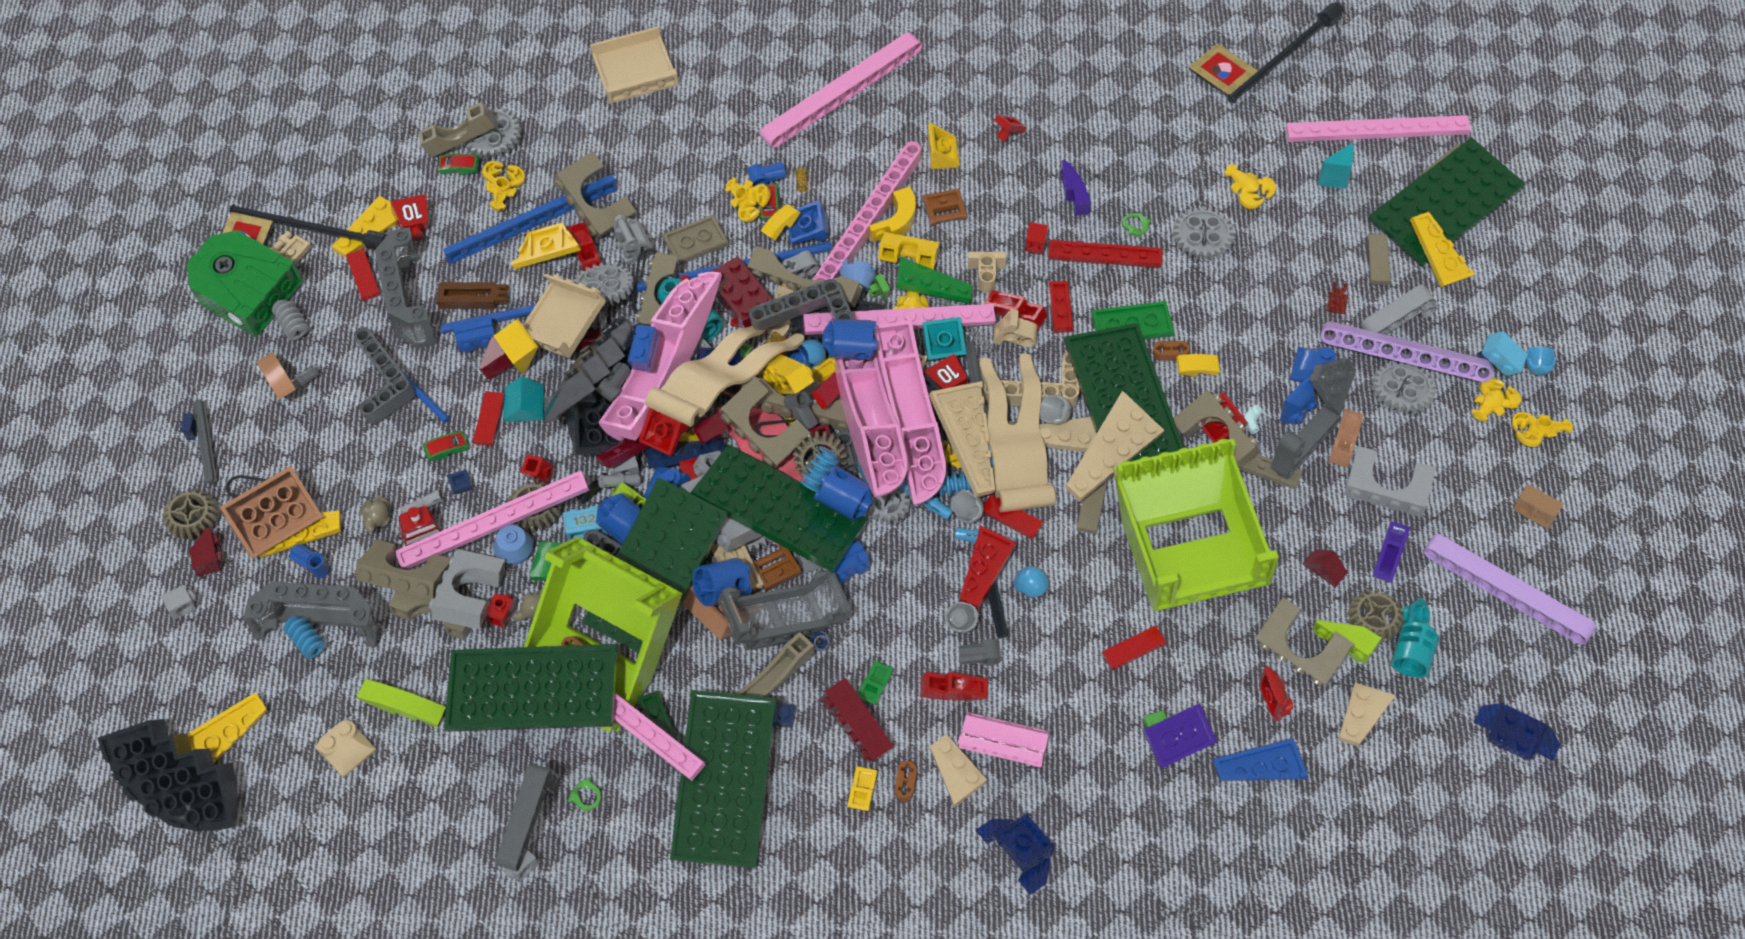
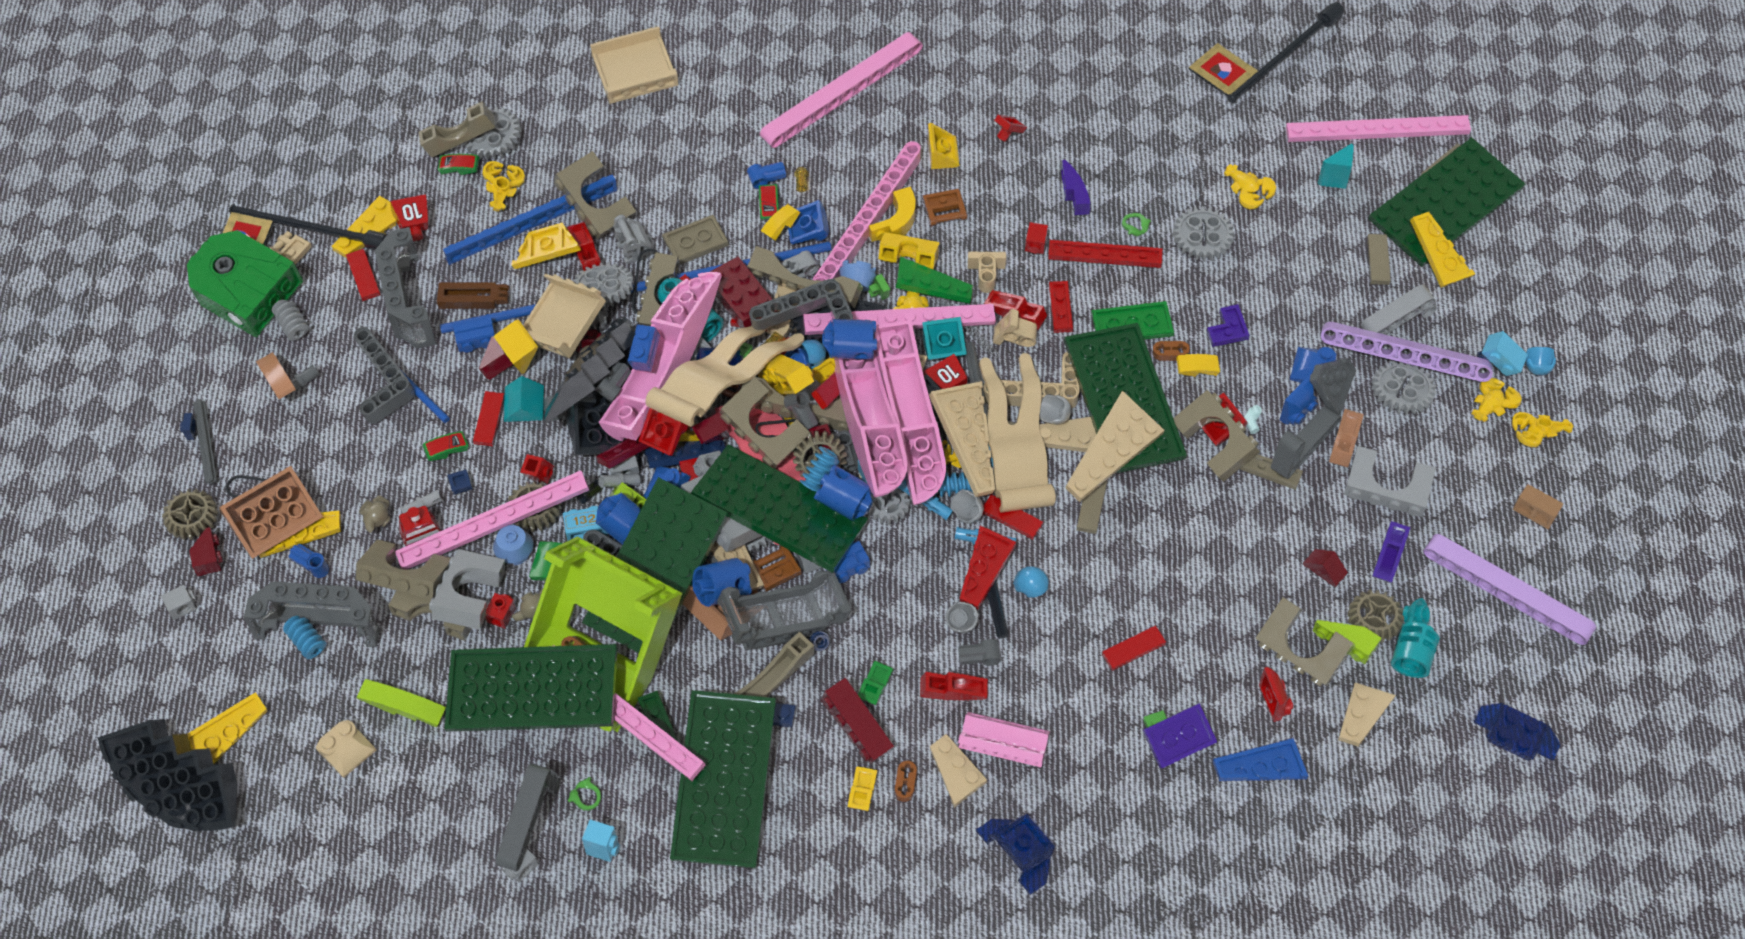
yellow animal [725,177,771,222] -> none
lime panel [1113,438,1279,612] -> none
clear red plate [1326,281,1348,315] -> none
none -> medium azure brick [582,819,620,862]
none -> dark purple plate [1206,304,1250,347]

